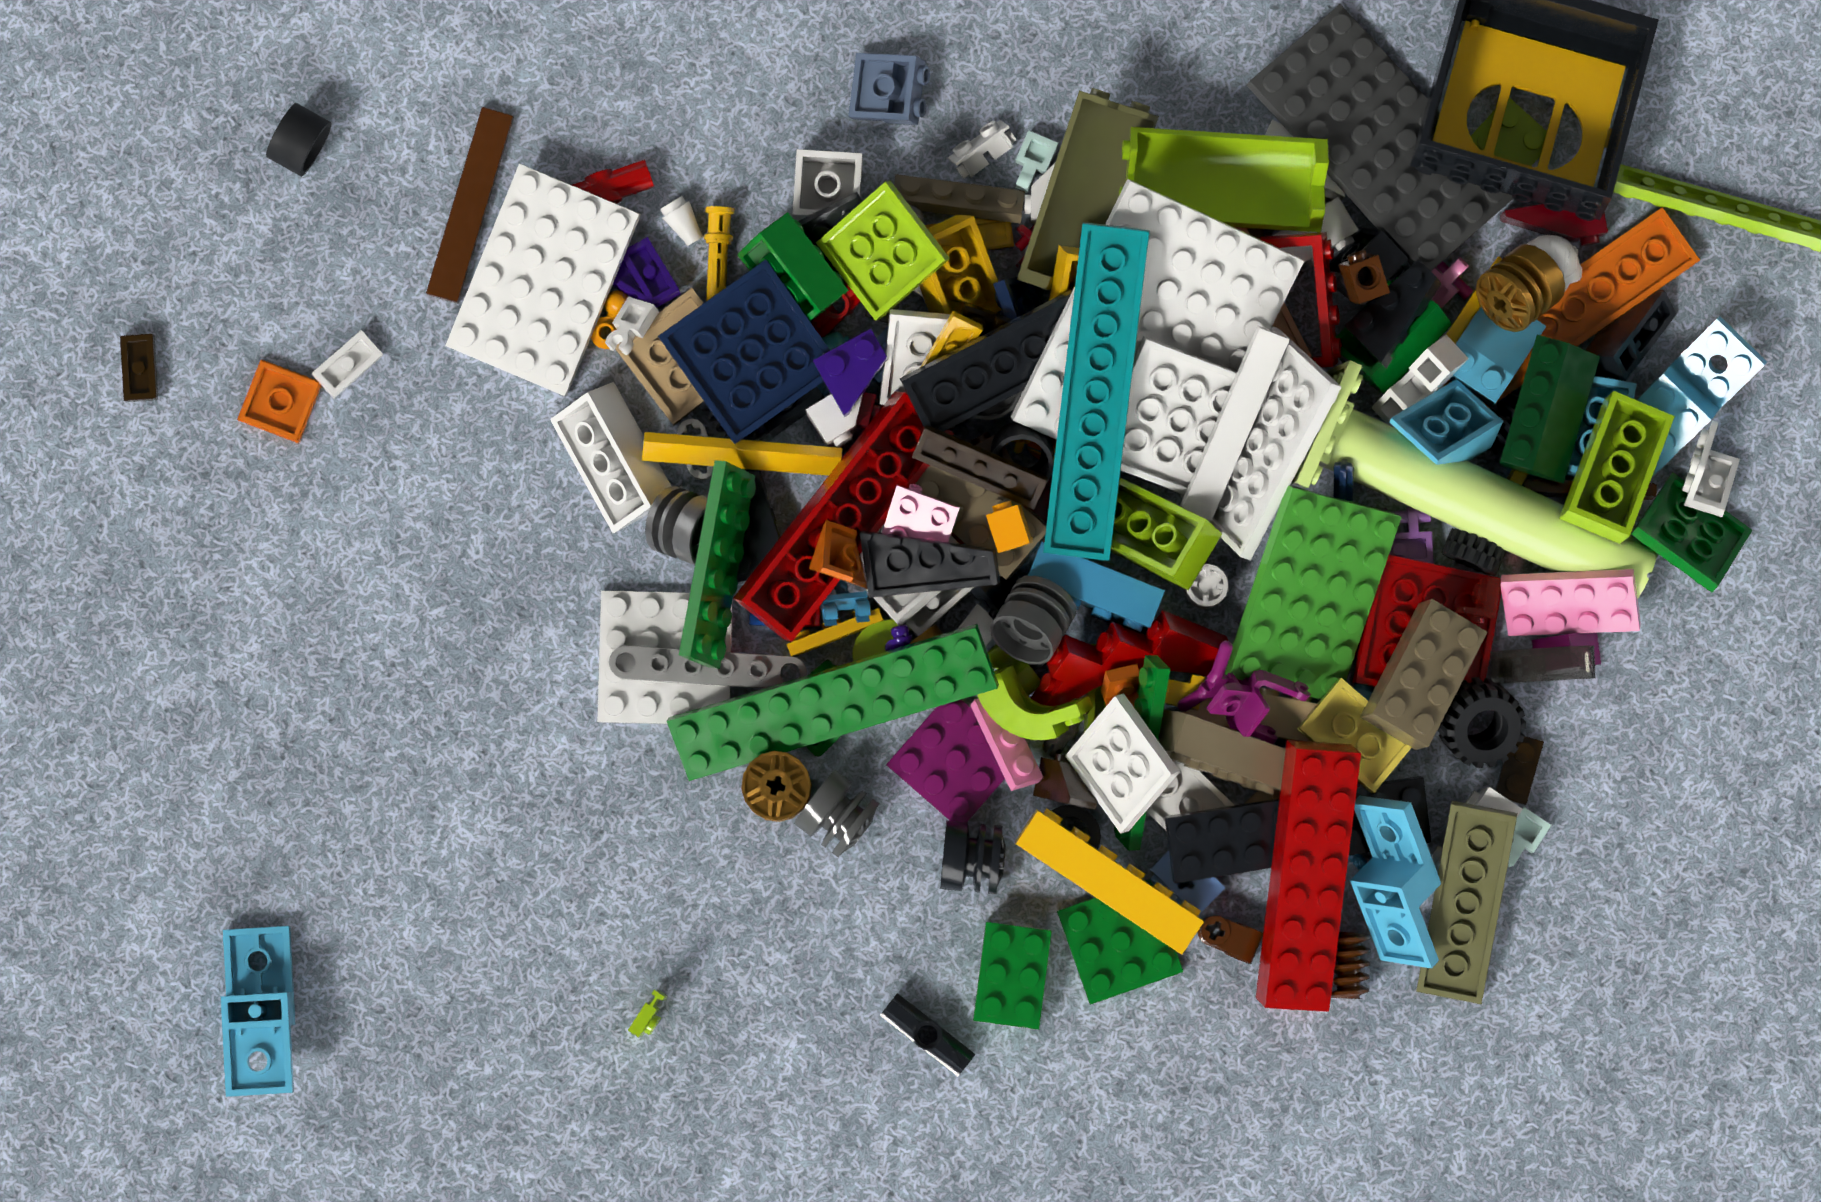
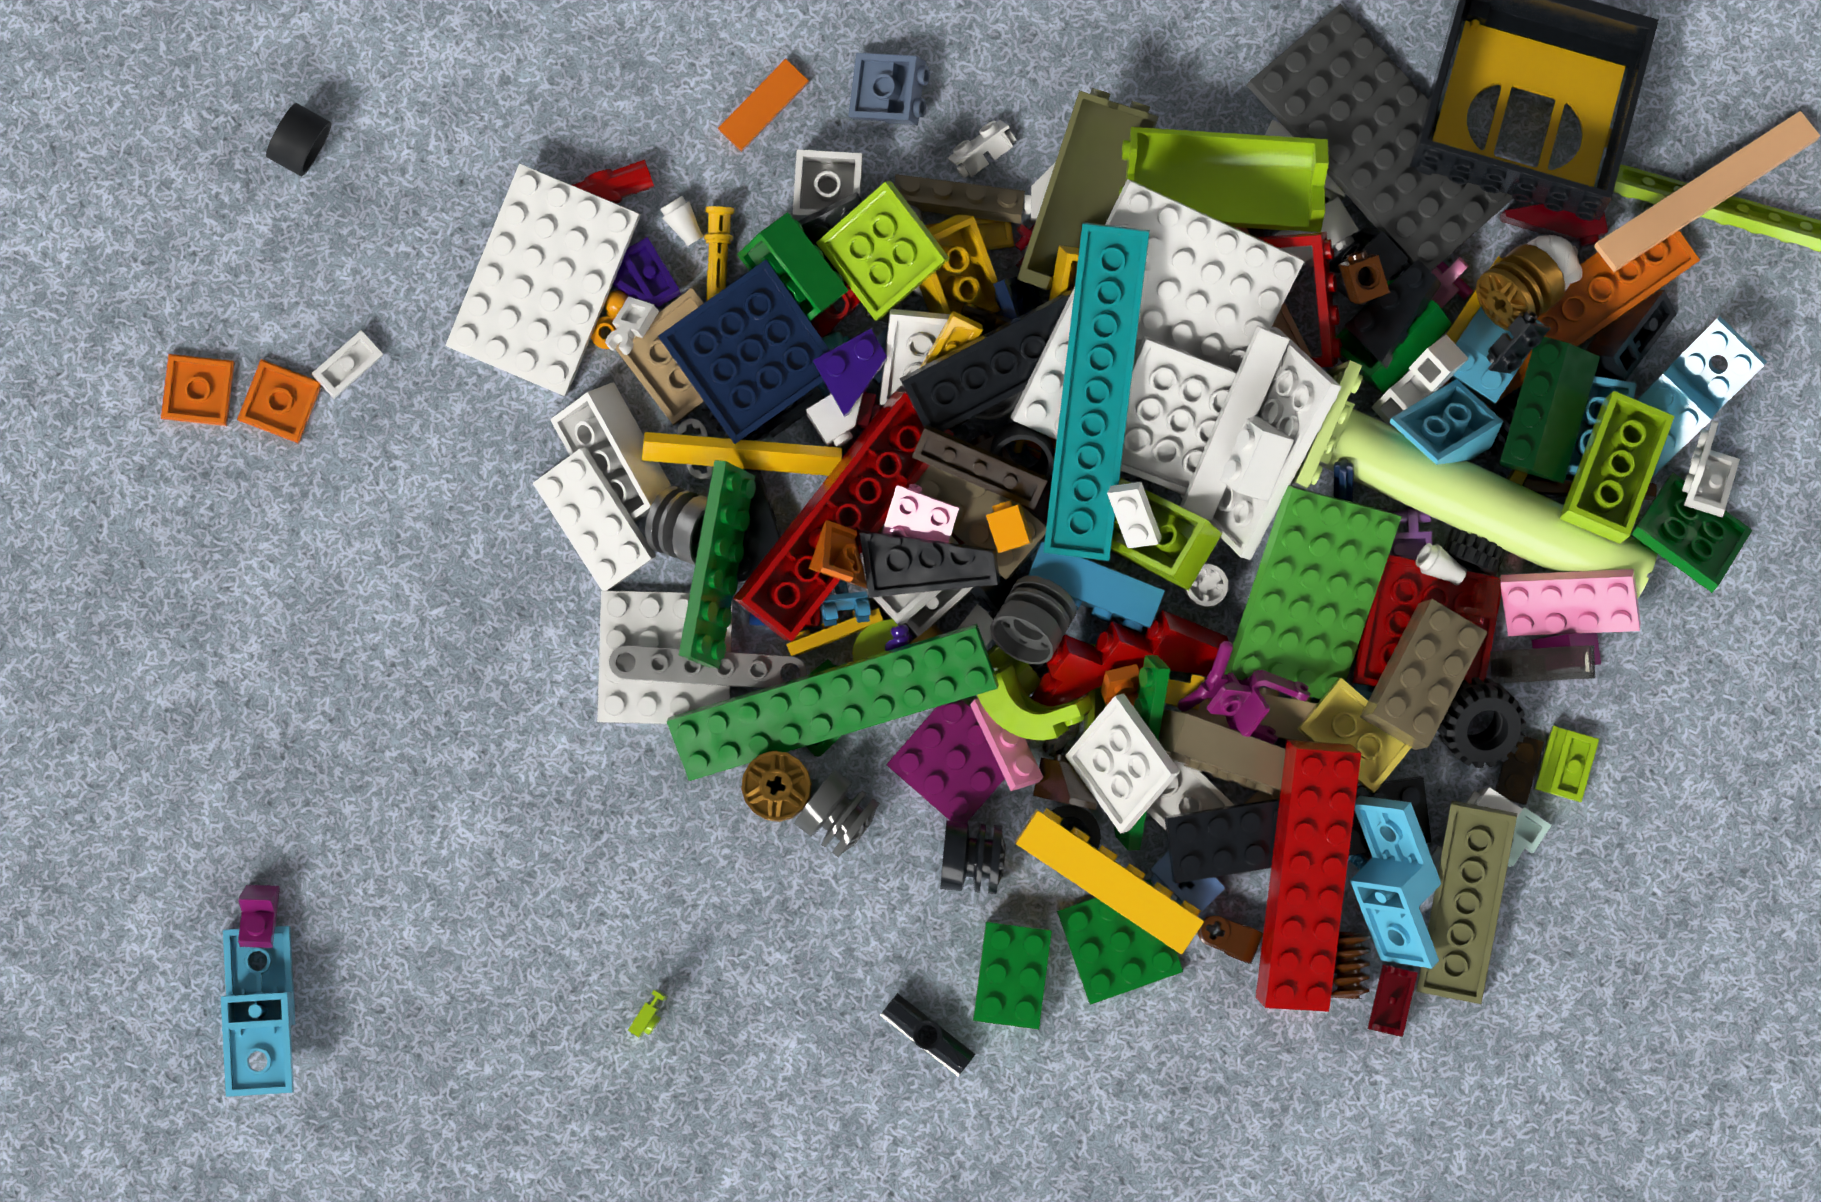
dark brown plate [120,334,158,402] -> none
reddish brown tile [426,107,514,304] -> none
light aqua plate [1015,130,1058,193] -> none
lime plate [1471,97,1556,166] -> none
none -> orange tile [161,354,235,427]
none -> magenta slope [238,885,280,948]
none -> white plate [533,446,657,591]
none -> orange tile [718,58,809,152]
none -> white plate [1107,482,1162,548]
none -> white slope [1220,416,1294,501]
none -> dark red hinge [1367,965,1418,1037]
none -> white cone [1416,543,1467,585]
none -> black hinge [1487,310,1551,374]
none -> lime plate [1534,726,1599,803]
none -> light nougat tile [1594,111,1820,272]

